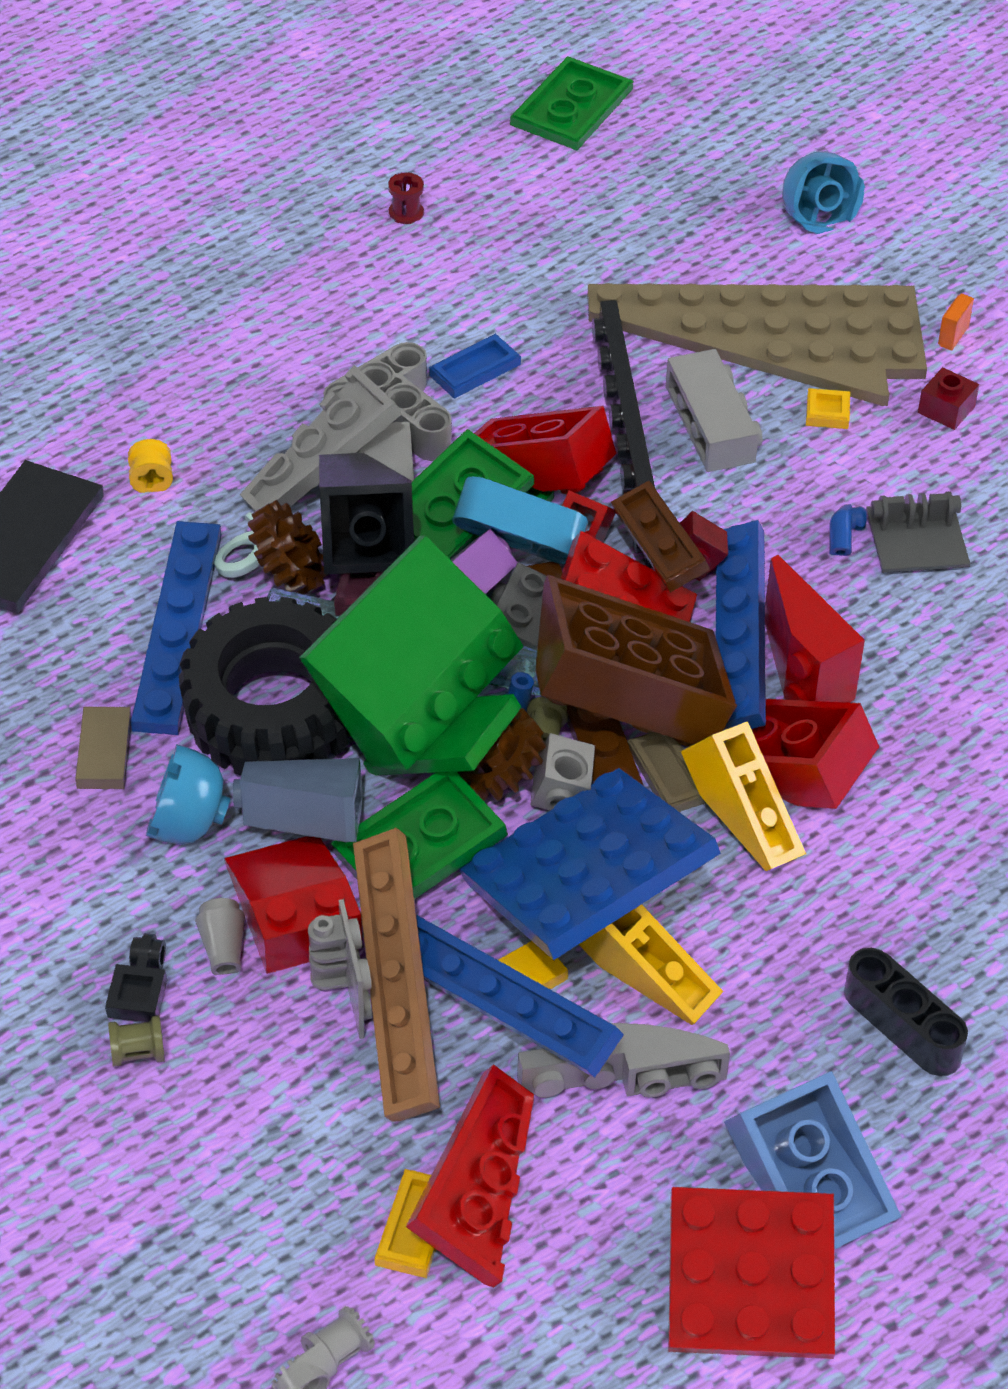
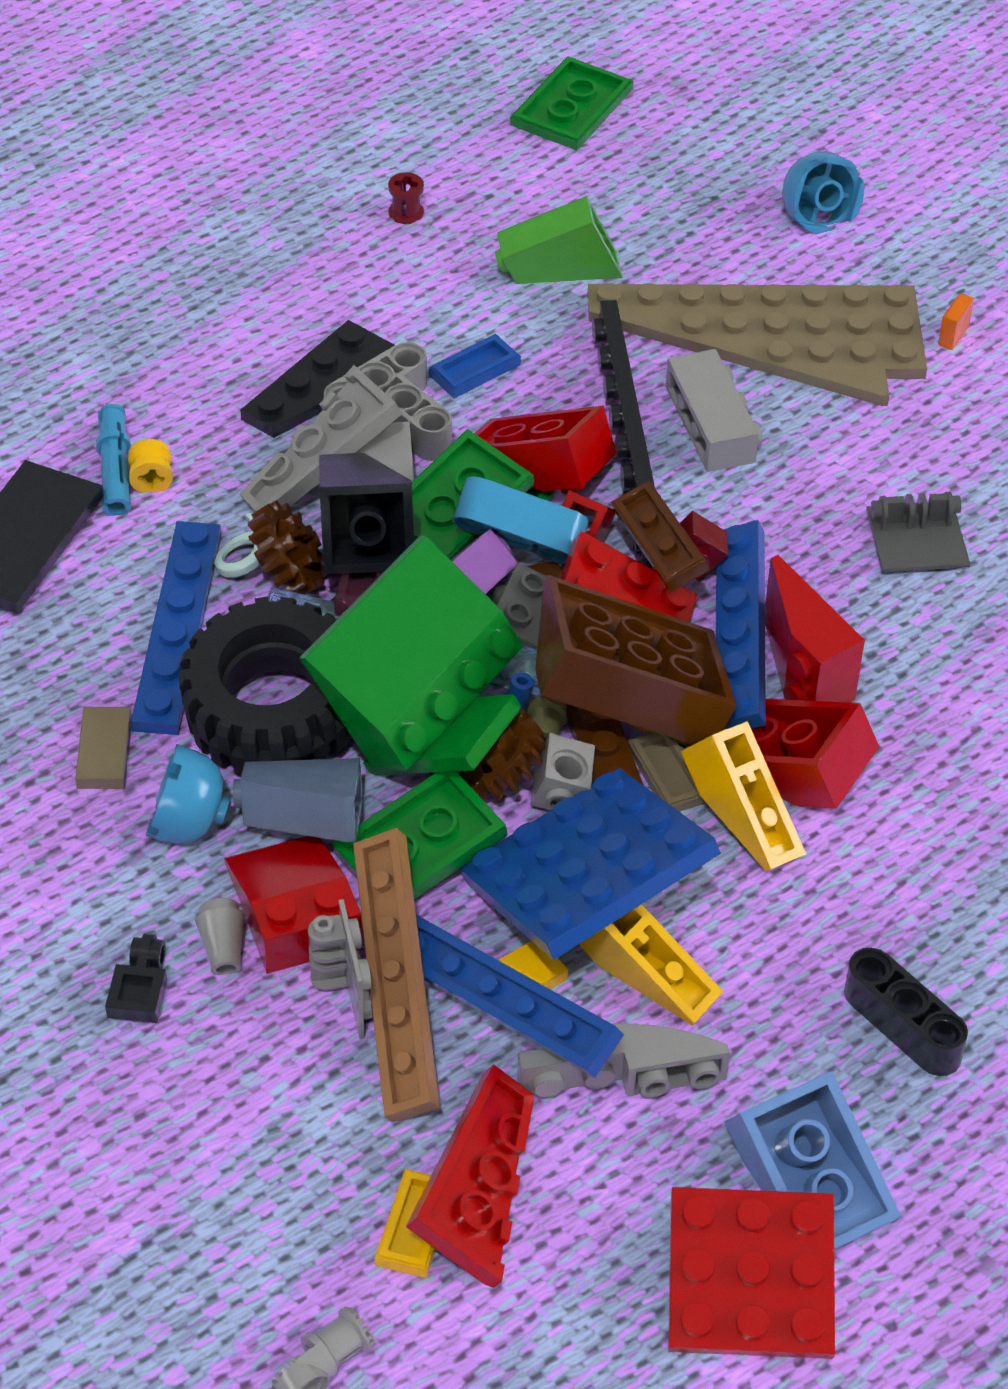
olive bush [108,1015,165,1067] -> none
yellow tile [806,388,850,429] -> none
blue arm [829,504,867,556] -> none
dark red plate [918,367,979,430] -> none
none -> dark azure pin [96,404,131,516]
none -> black wing [240,320,395,438]
none -> bright green slope [495,196,622,284]

